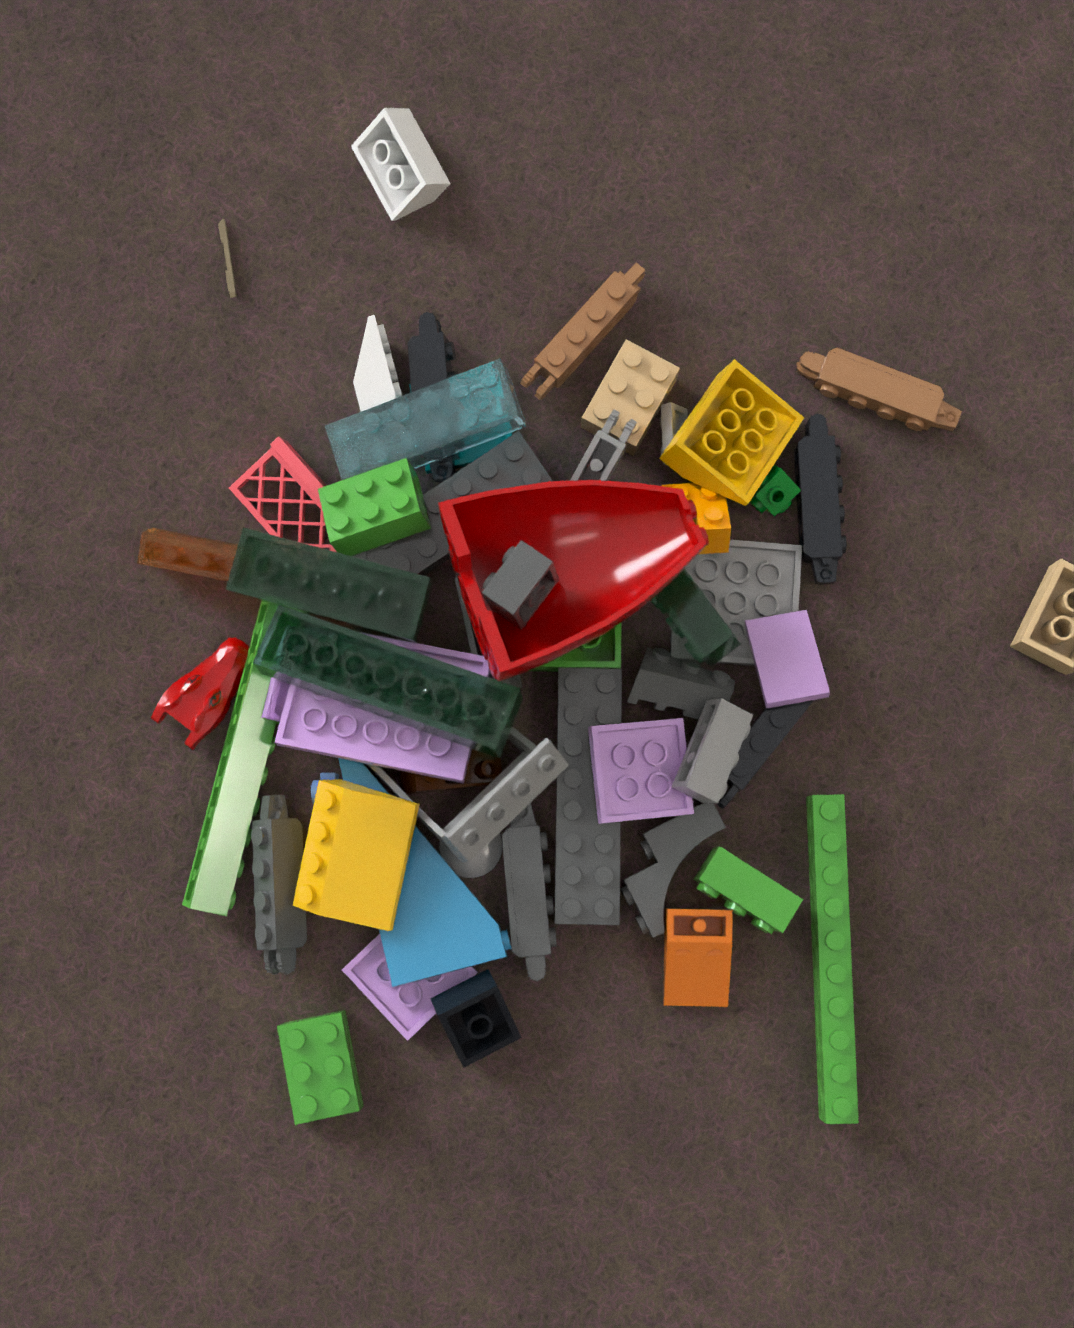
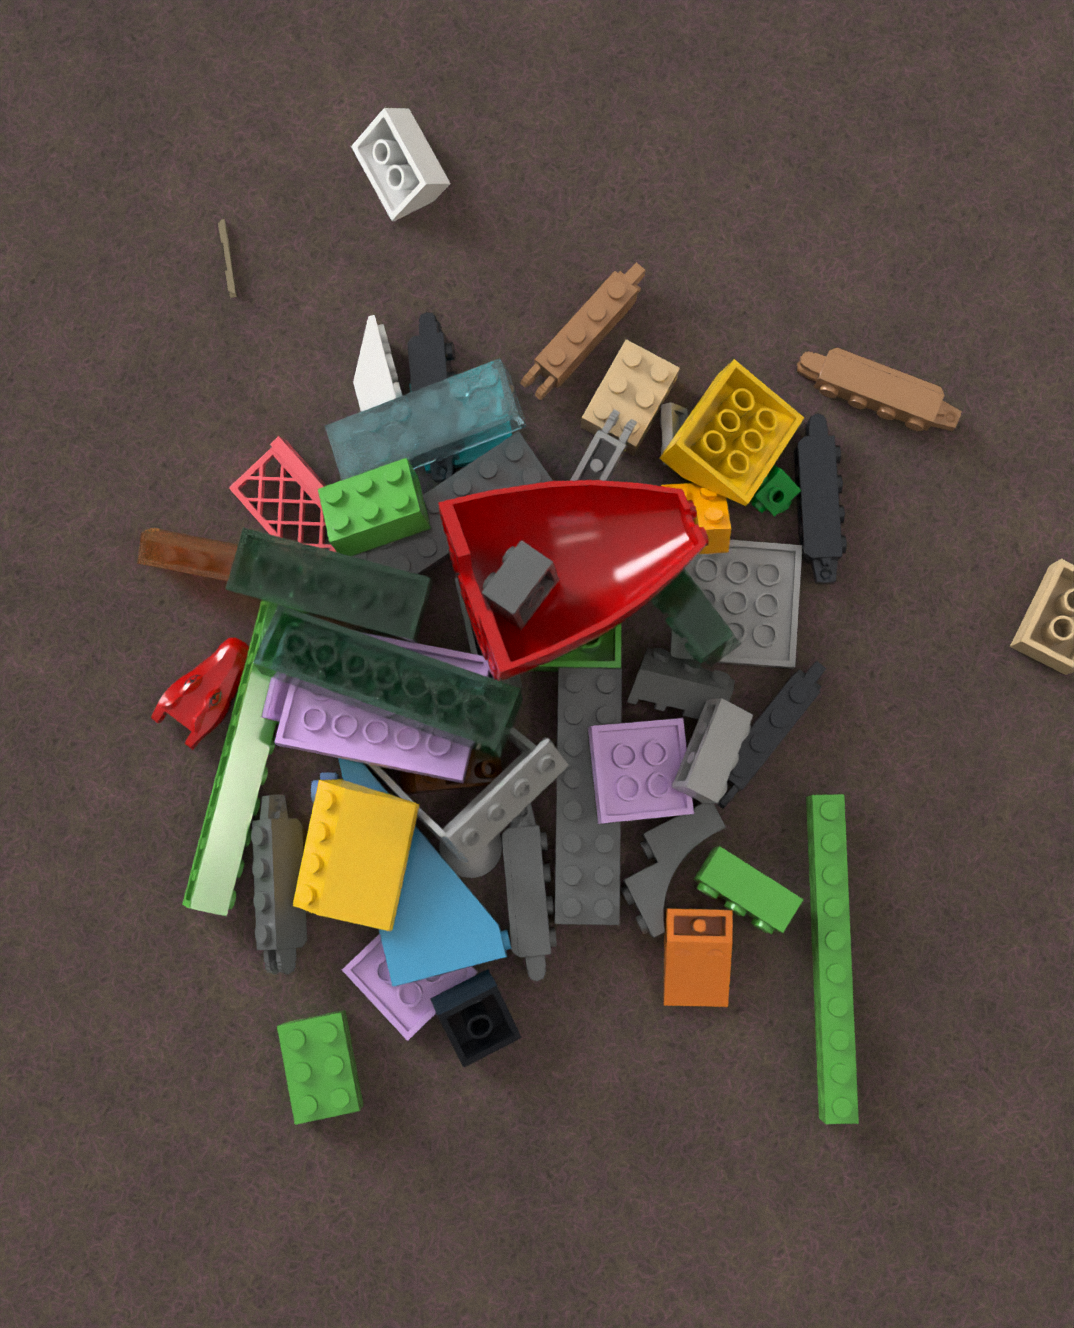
lavender tile [745,610,830,708] -> none

